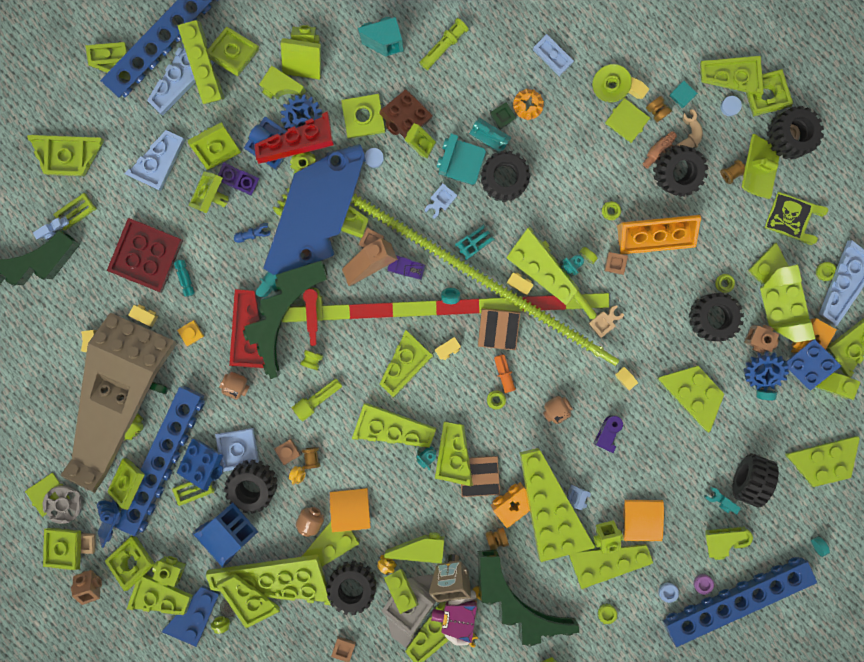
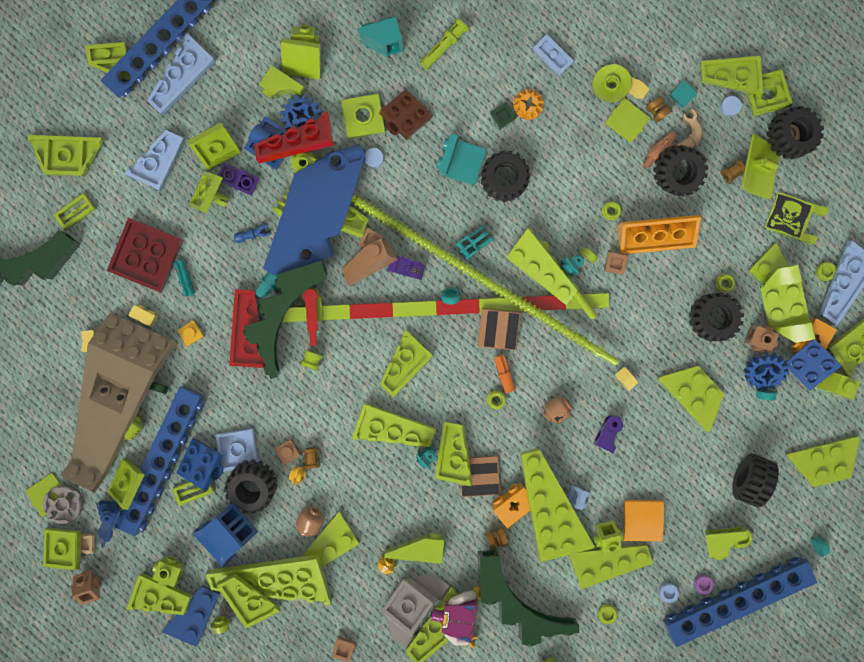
light blue plate [33,216,69,240] -> none
lime piece [105,535,155,591] -> none
lime arch [177,20,225,104] -> none
lime tile [208,26,259,76] -> none
medium nougat head [219,372,250,400] -> none
lime piece [292,379,342,422] -> none
black tyre [326,561,377,615] -> none
light orange slope [330,488,371,532] -> none
lime plate [384,569,419,614] -> none
lime plate [404,123,436,158] -> none
light blue plate [425,183,457,219] -> none
dark tan torso [429,554,471,602] -> none
light yellow piece [435,337,461,360] -> none
teal hinge [469,118,511,153] -> none
light yellow piece [506,272,533,295] -> none
tan plate [588,305,624,338] -> none
teal plate [704,486,741,515] -> none

